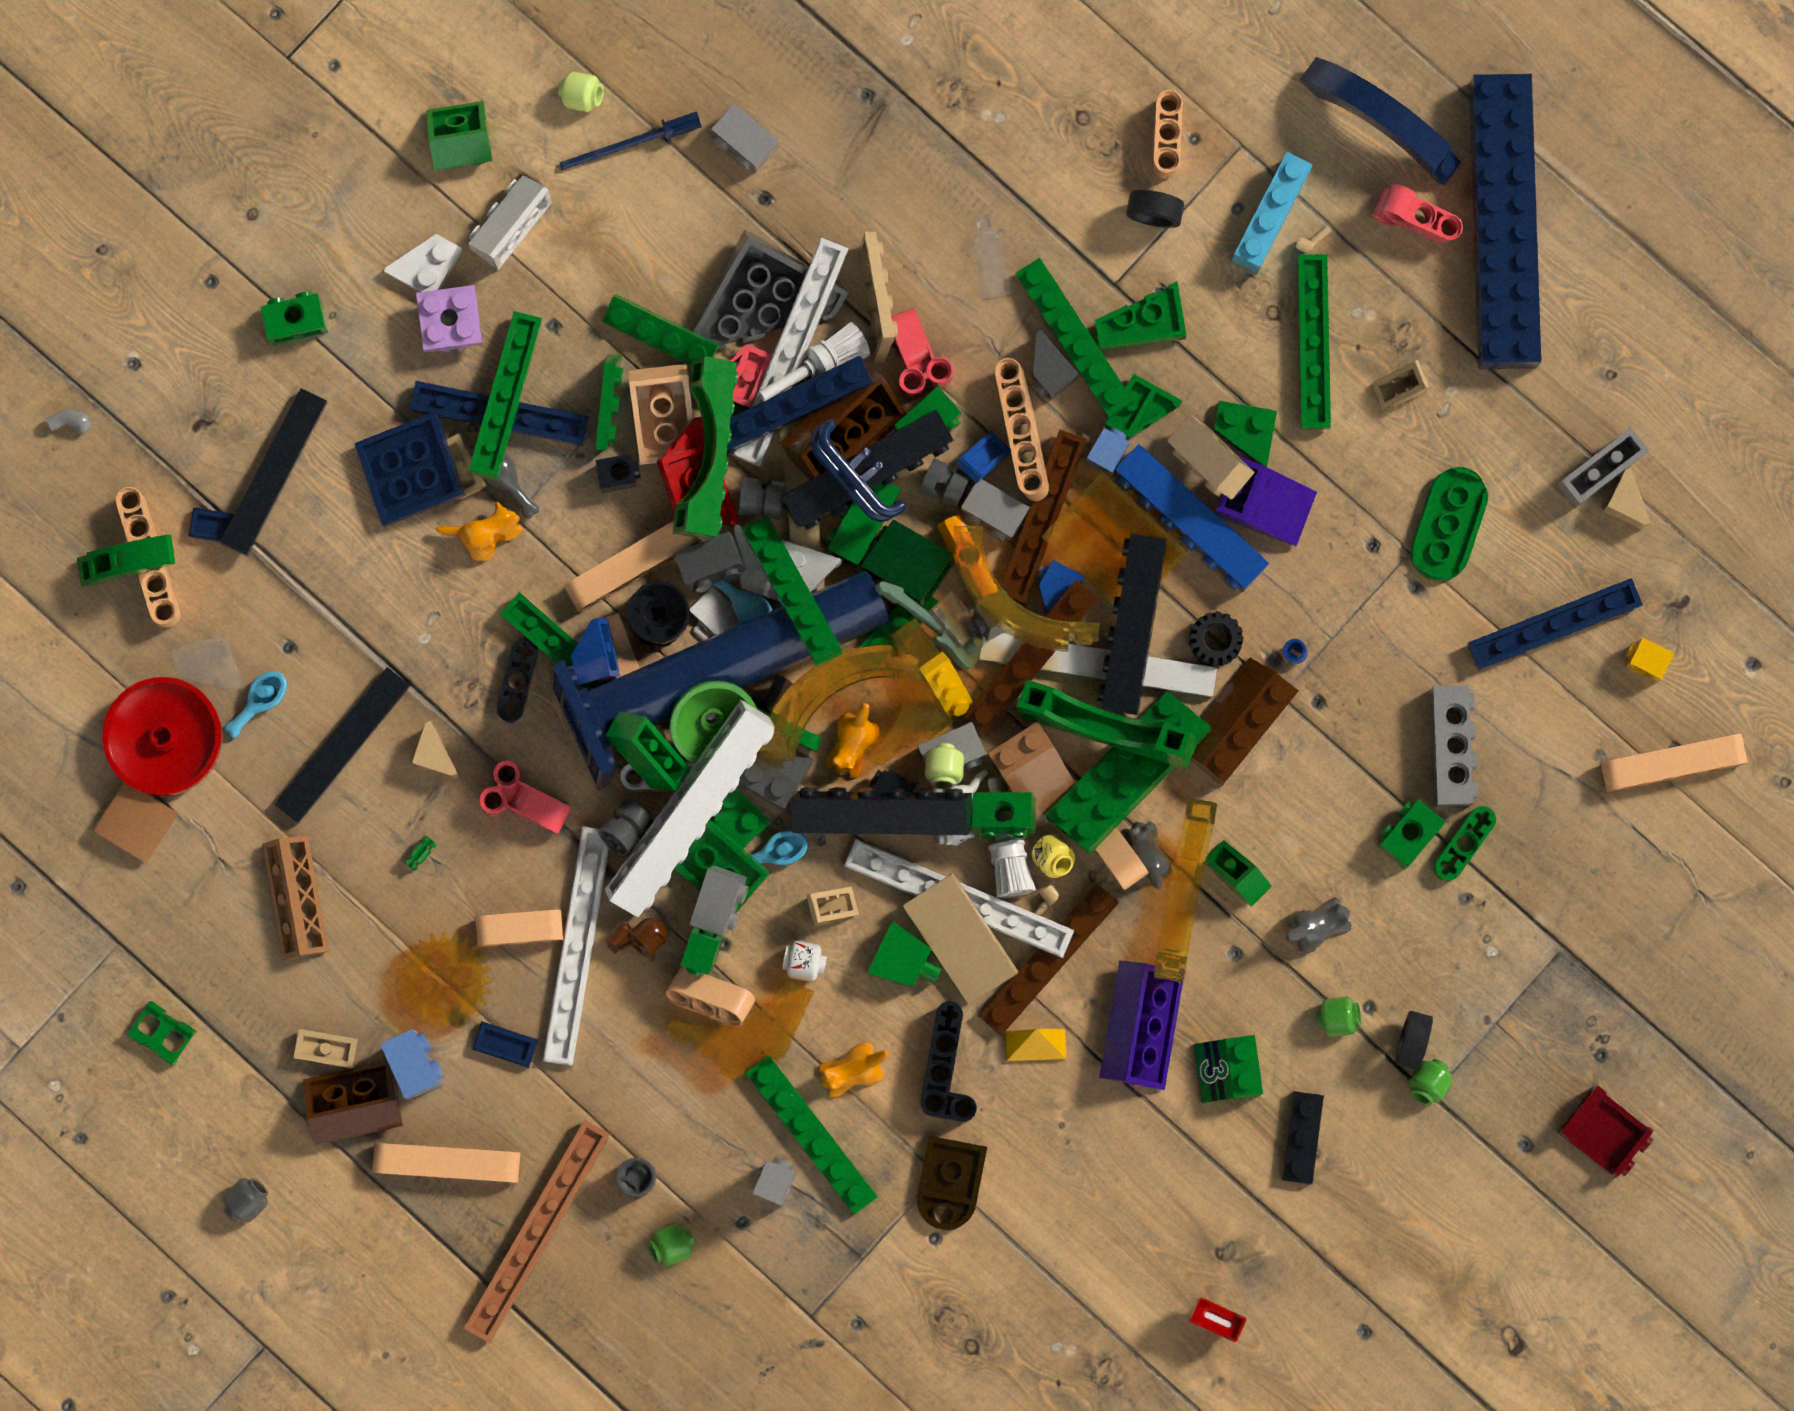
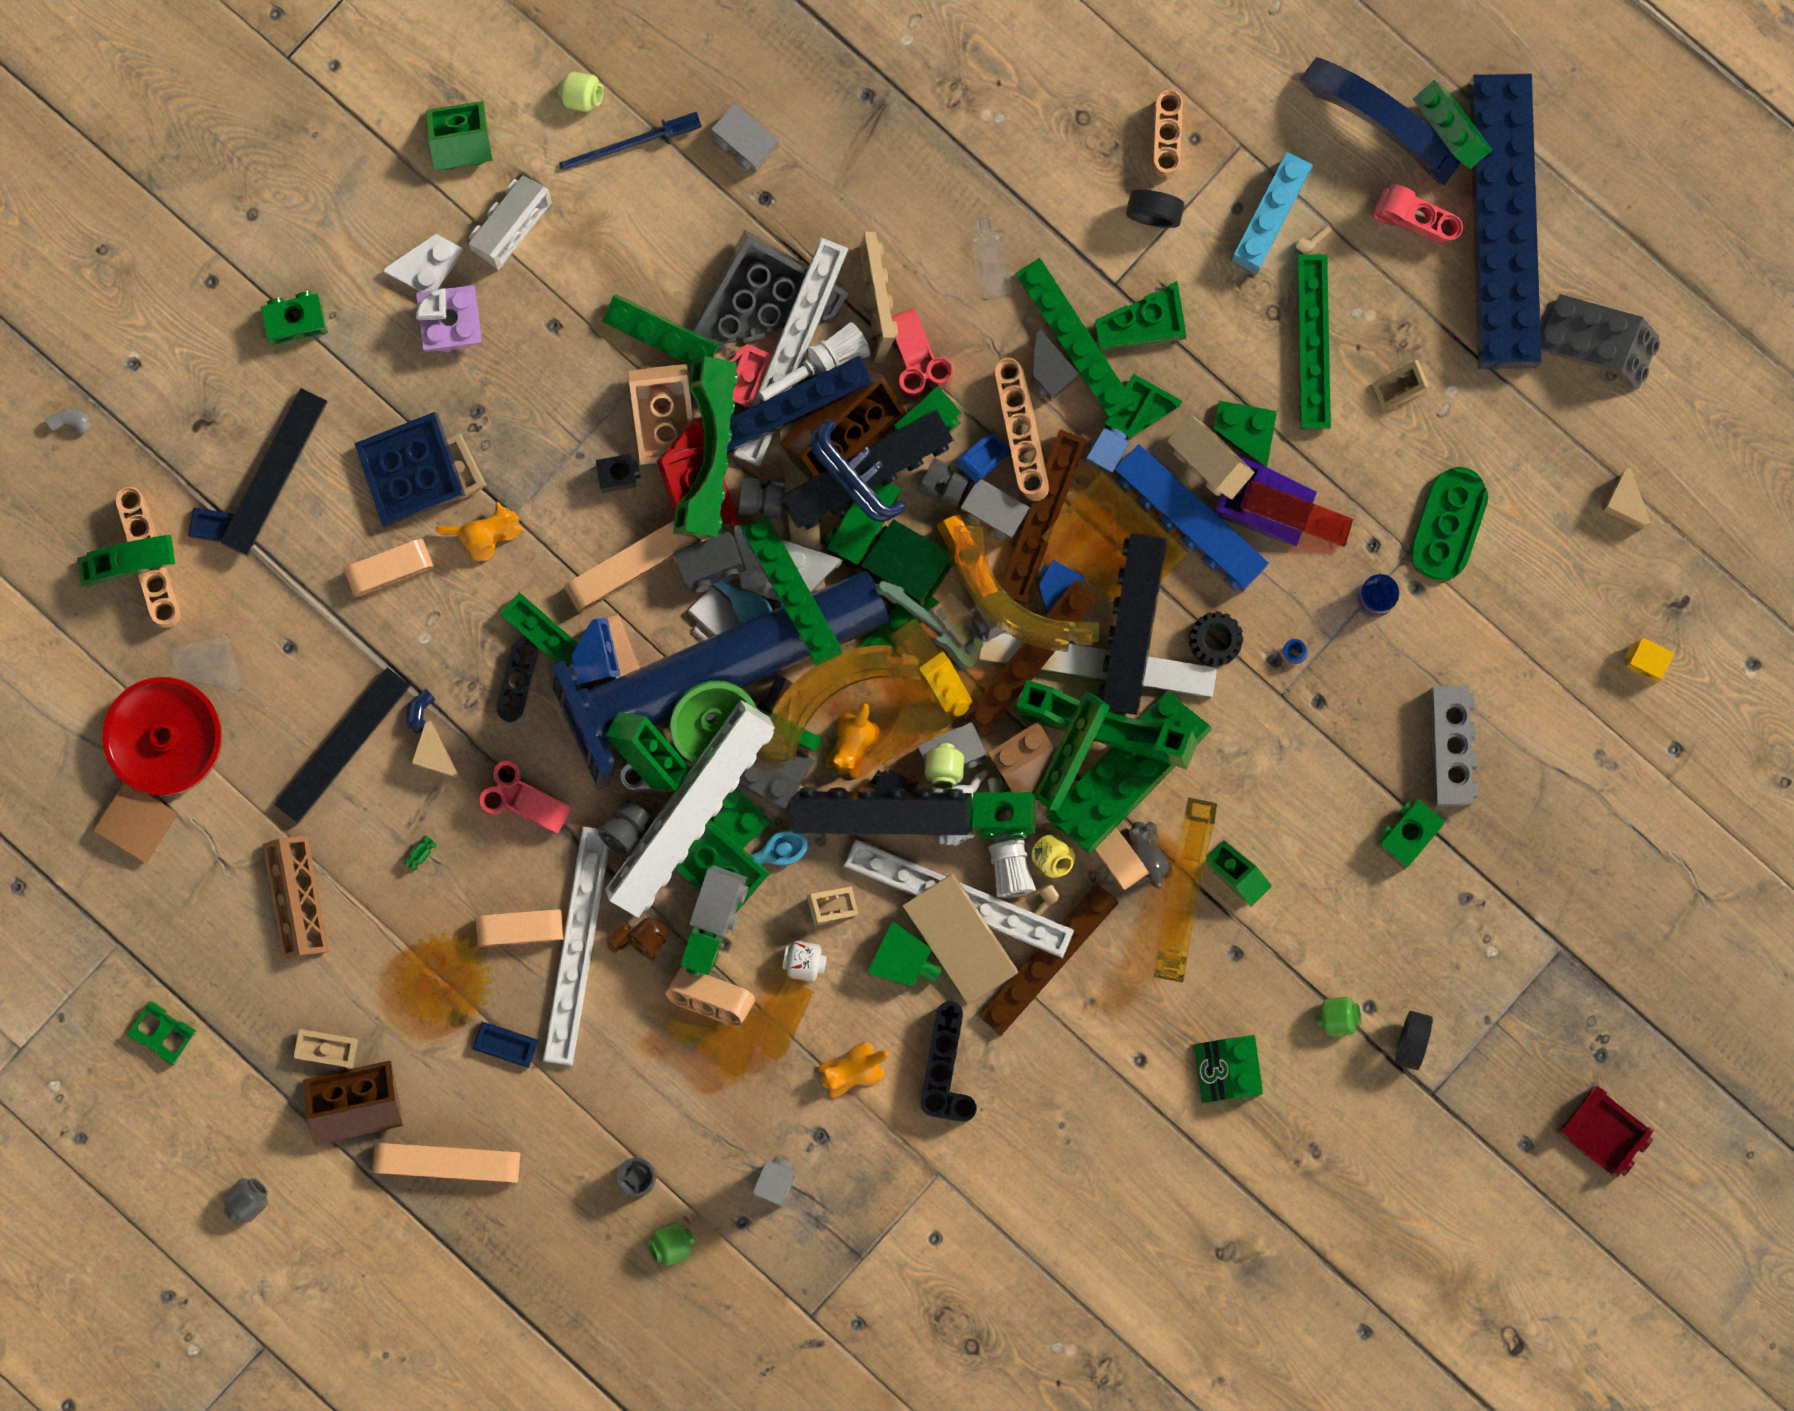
medium azure piece [224,671,287,738] -> none
medium blue brick [380,1029,445,1100] -> none
dark blue plate [409,381,589,447] -> none
nougat plate [464,1119,611,1343] -> none
green plate [469,311,542,481] -> none
dark grey piece [484,454,539,519] -> none
green wing [595,354,623,451] -> none
black wheel [628,581,690,645] -> none
green plate [745,1055,878,1215] -> none
dark brown tile [917,1135,987,1230] -> none
yellow slope [1005,1029,1066,1061] -> none
dark purple slope [1099,960,1185,1090] -> none
red piece [1189,1297,1246,1342] -> none
reddish brown slope [1191,658,1299,786] -> none
black plate [1282,1091,1324,1184] -> none
dark grey animal [1286,897,1352,953] -> none
bright green head [1408,1059,1453,1105] -> none
green beam [1434,806,1496,882] -> none
dark blue plate [1467,578,1643,671] -> none
light grey brick [1557,428,1649,509] -> none
light nougat beam [1600,734,1748,792] -> none
none -> light nougat beam [343,539,434,597]
none -> dark blue arm [406,689,436,733]
none -> white tile [416,288,446,320]
none -> green plate [1034,691,1110,812]
none -> clear red tile [1240,480,1354,547]
none -> clear blue wheel [1357,574,1400,617]
none -> green brick [1413,80,1492,169]
none -> dark grey bracket [1541,294,1660,389]

